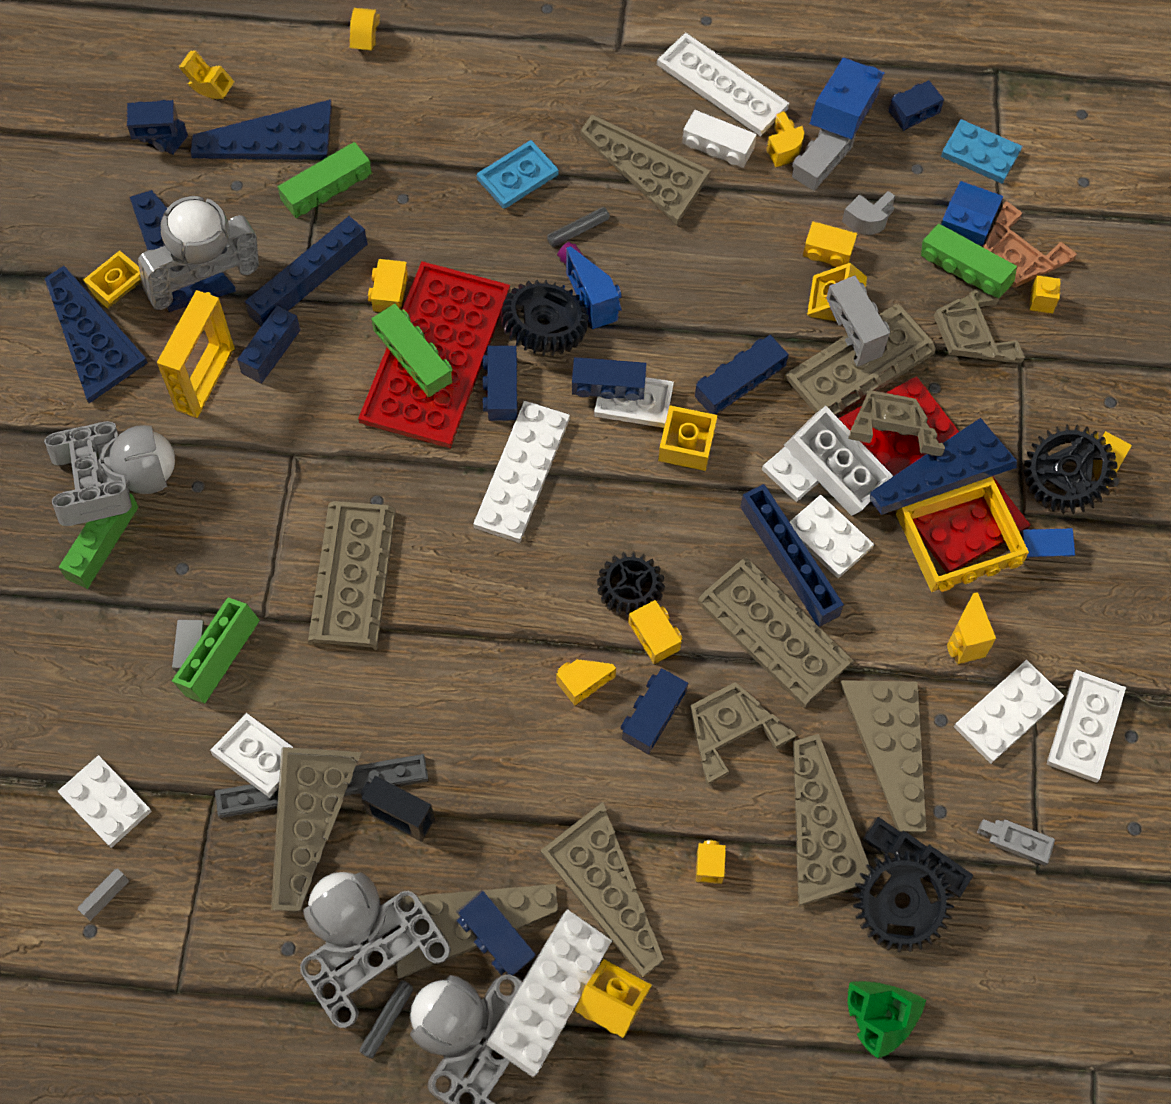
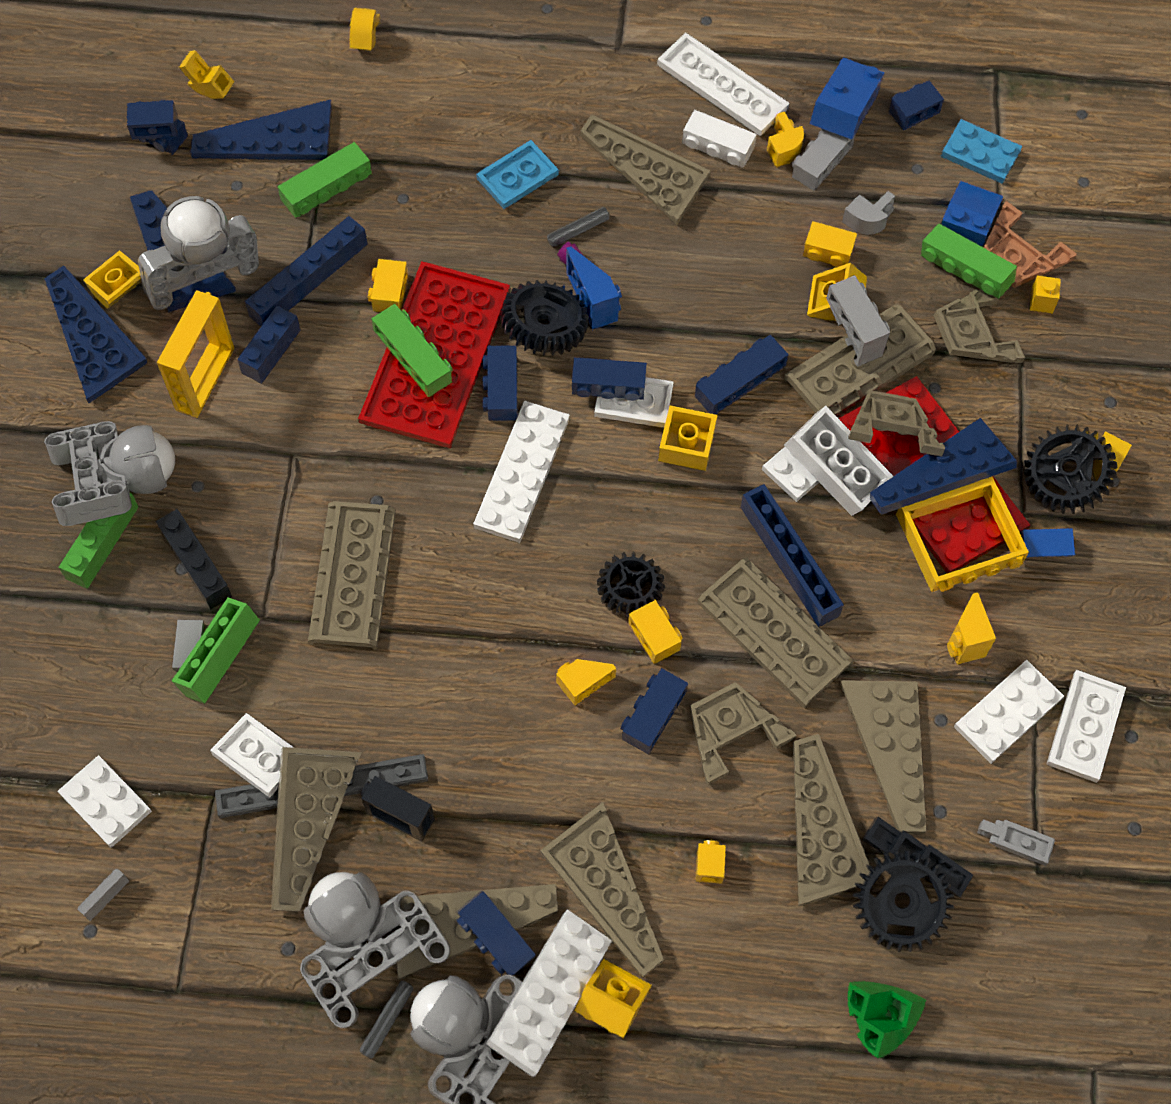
white plate [790,495,874,579] -> none
none -> black brick [156,509,232,610]

